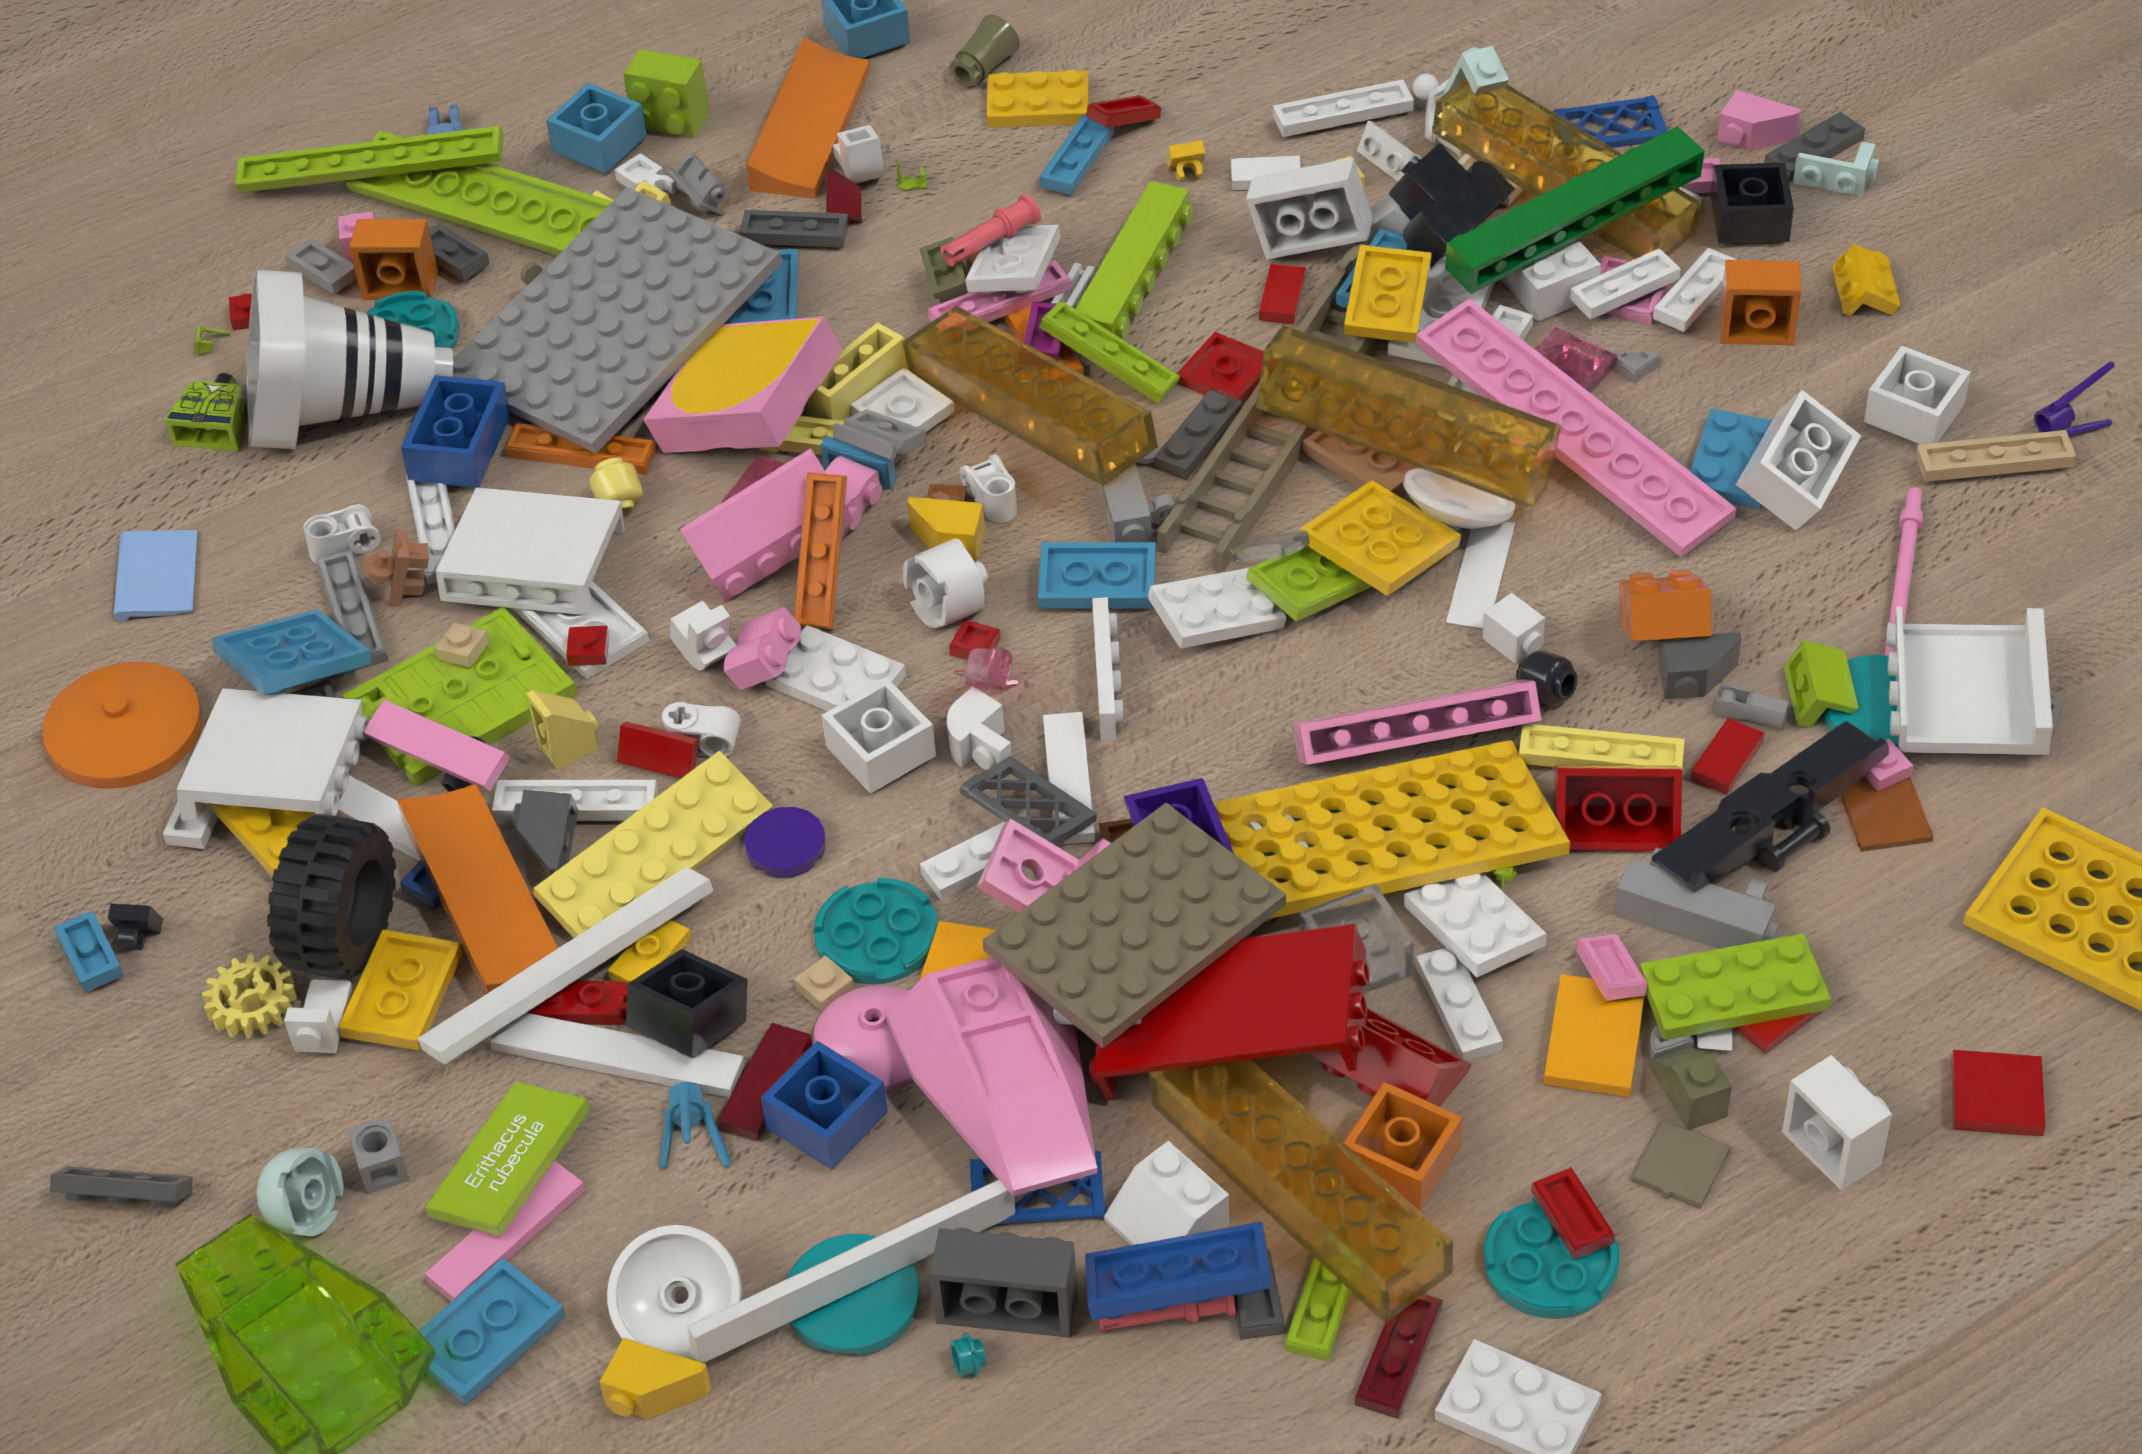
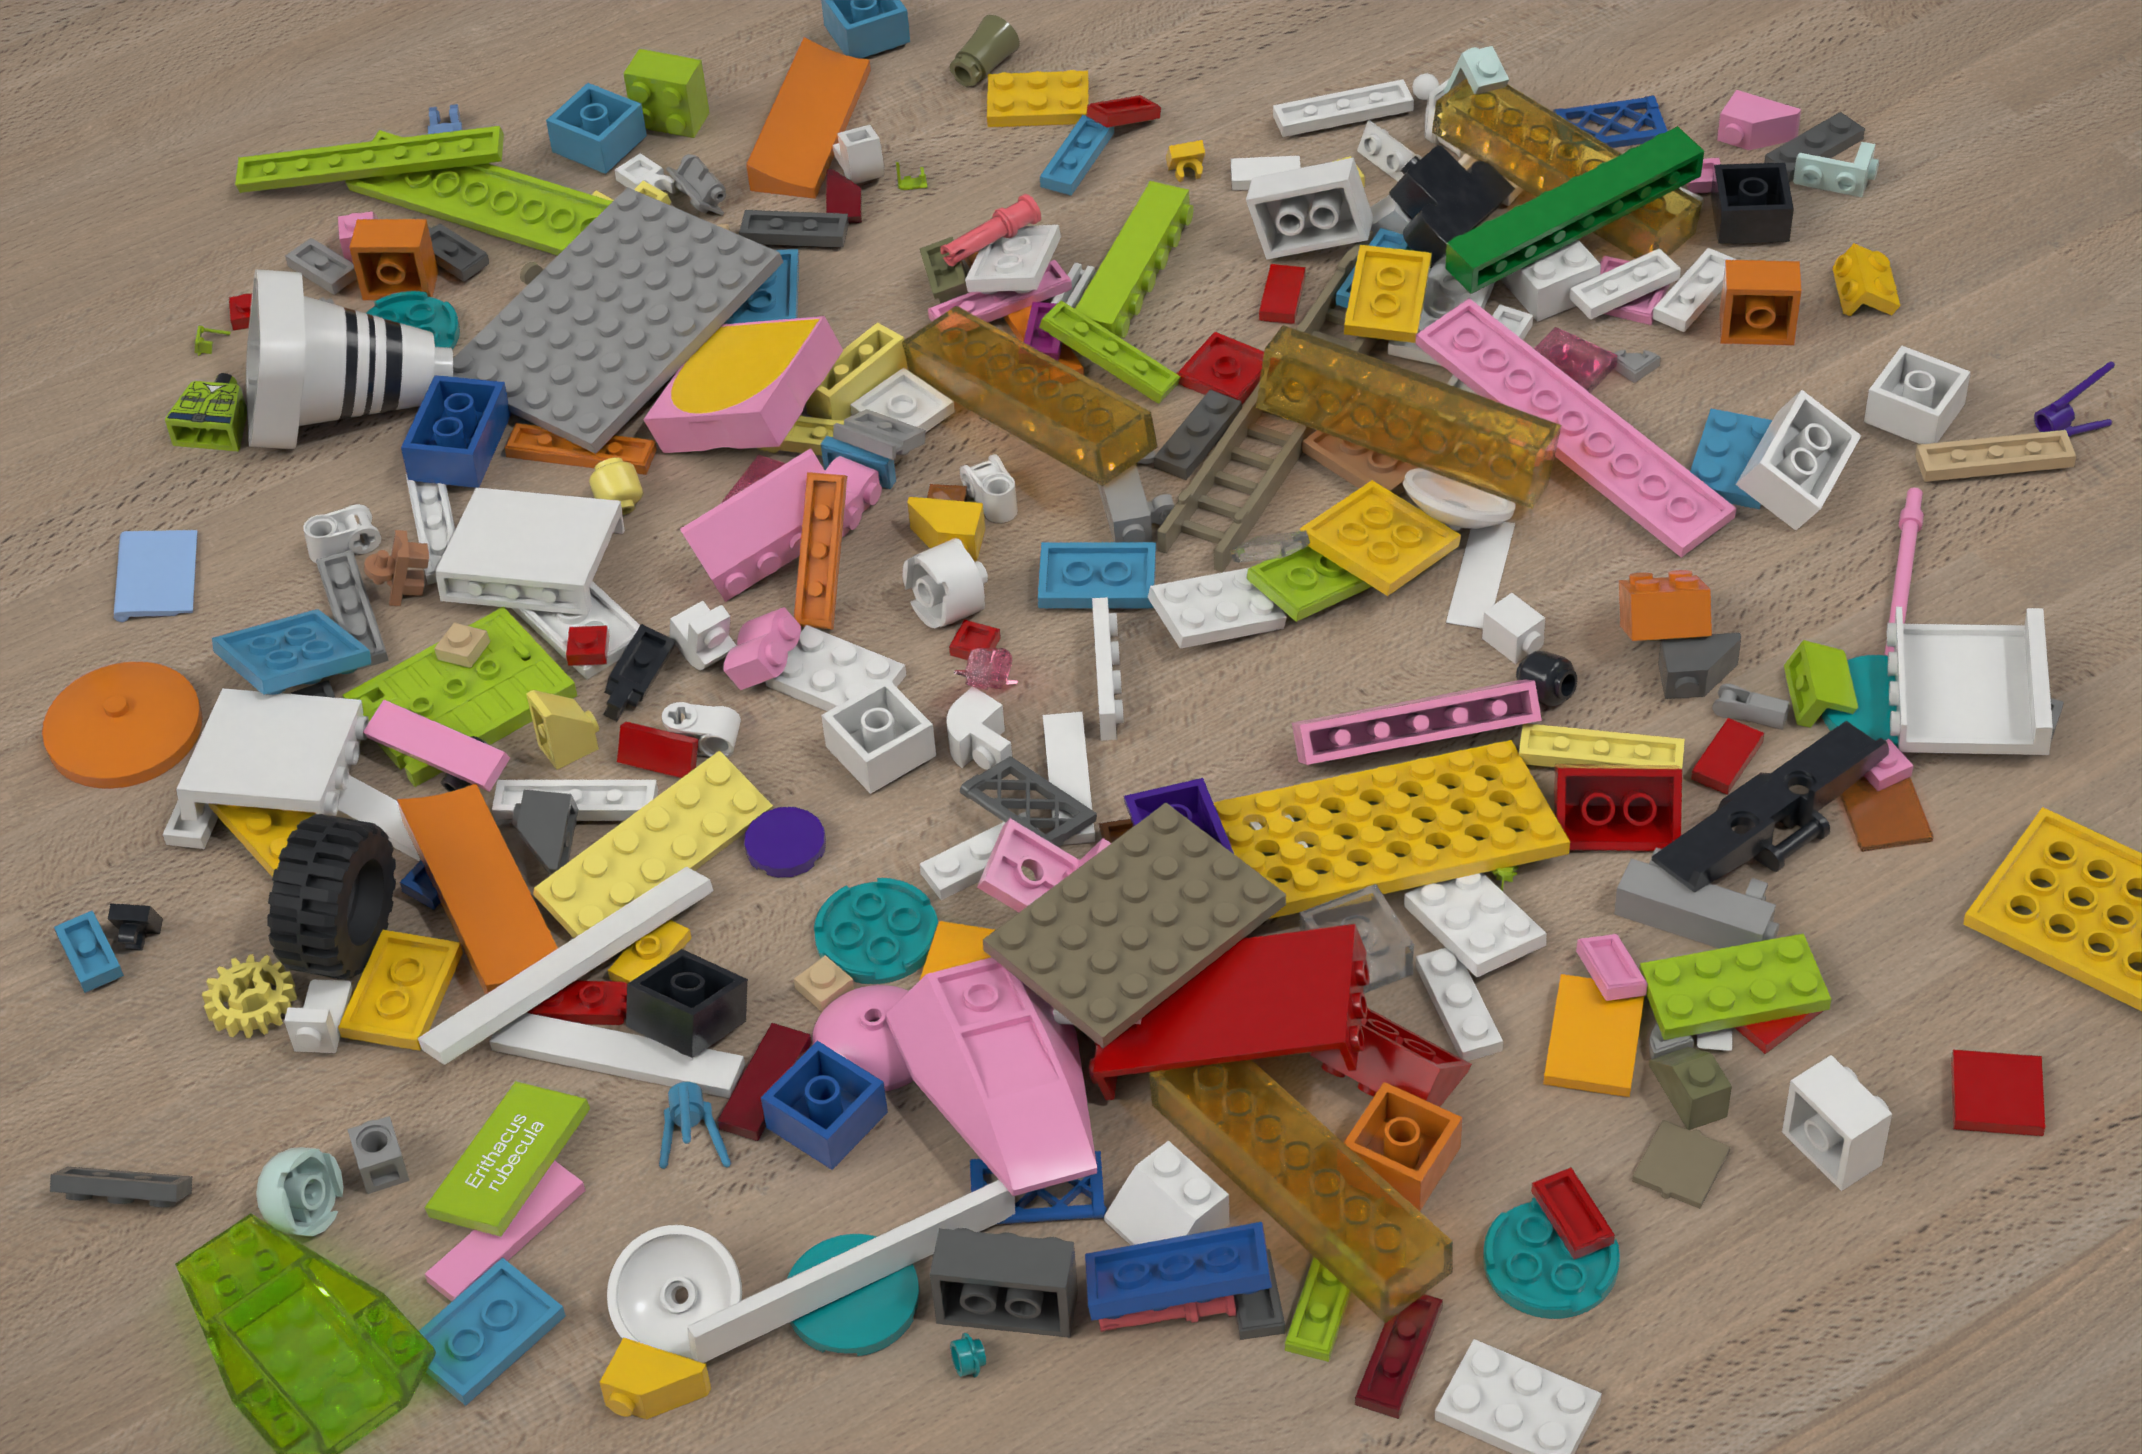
none -> black hinge [603,624,676,722]

